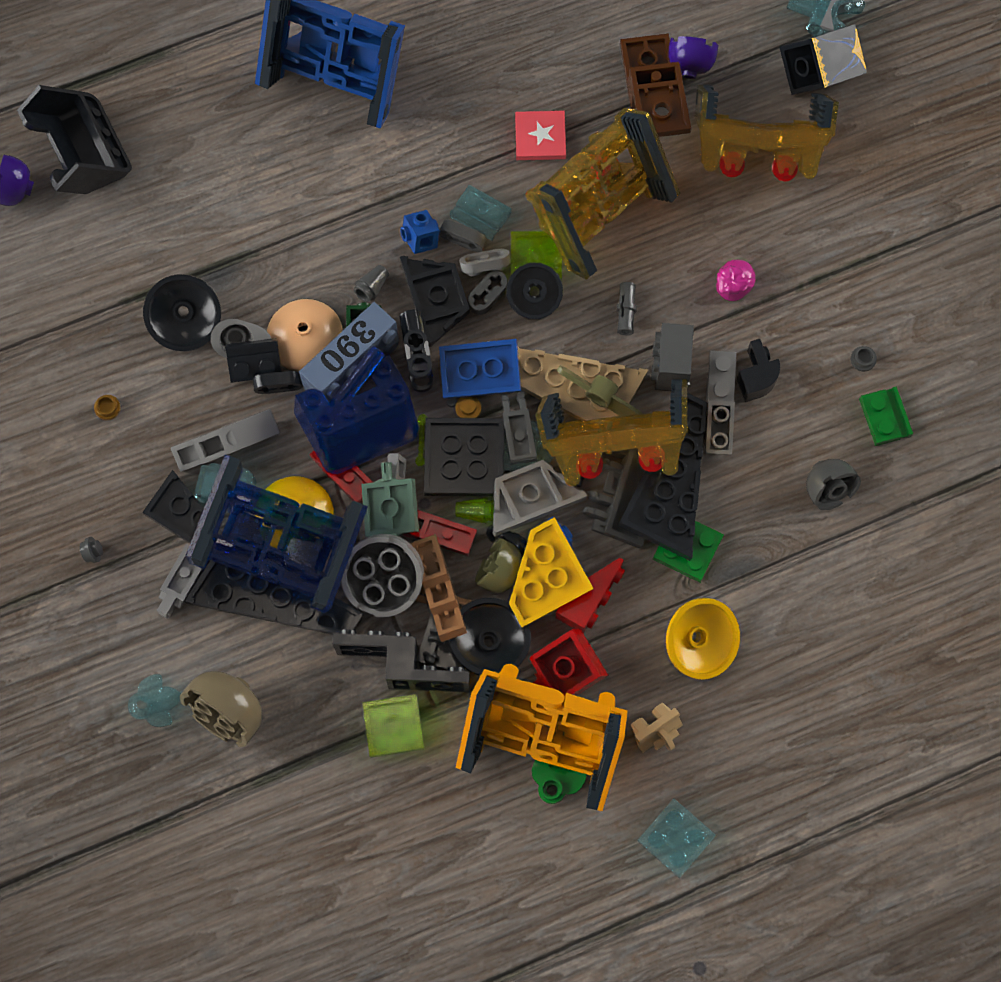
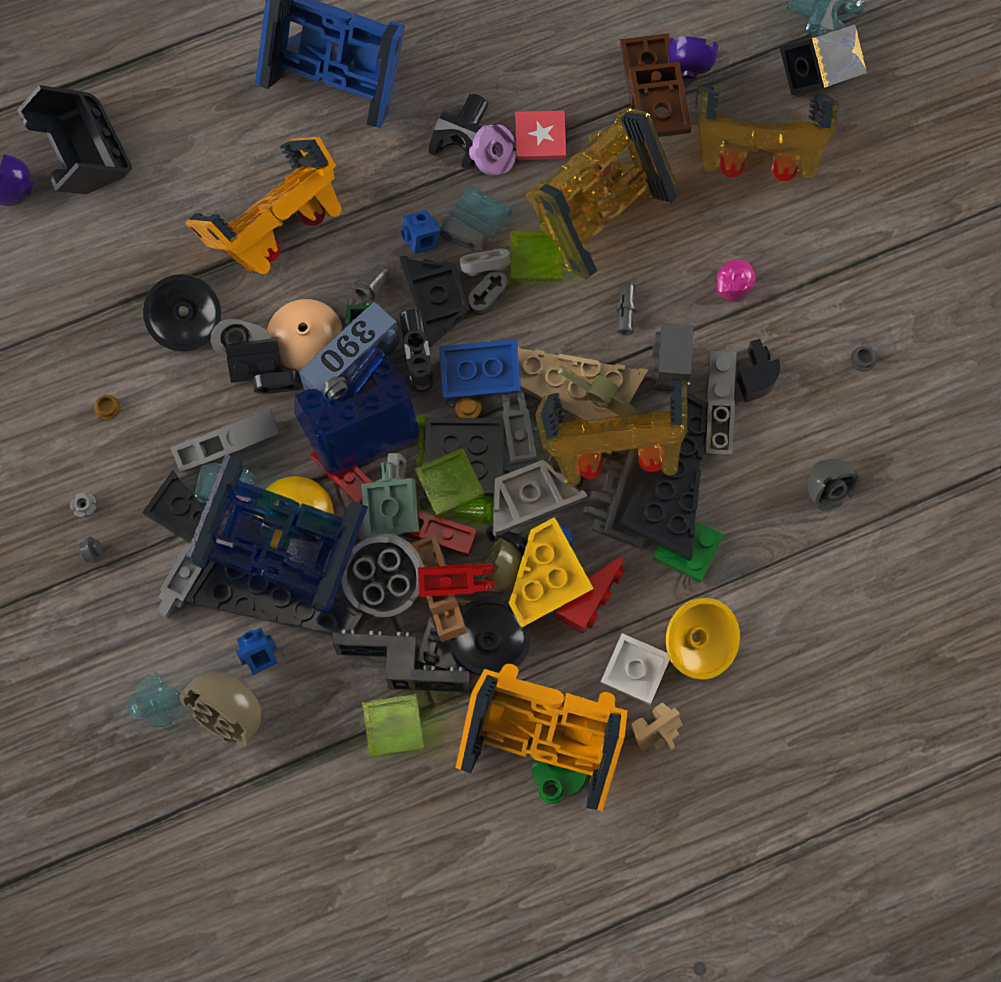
black wheel [507,263,563,319] -> none
red hinge [529,629,609,696] -> none
clear light blue plate [637,798,716,879] -> none
green plate [859,386,913,446] -> none
none -> light grey plate [70,492,96,518]
none -> light orange container [185,137,342,274]
none -> blue brick [236,627,278,675]
none -> dark grey plate [322,376,348,400]
none -> clear neon green plate [415,448,485,518]
none -> red hinge [418,564,495,597]
none -> black connector [429,94,489,170]
none -> lavender plate [469,125,516,176]
none -> white plate [600,633,670,706]

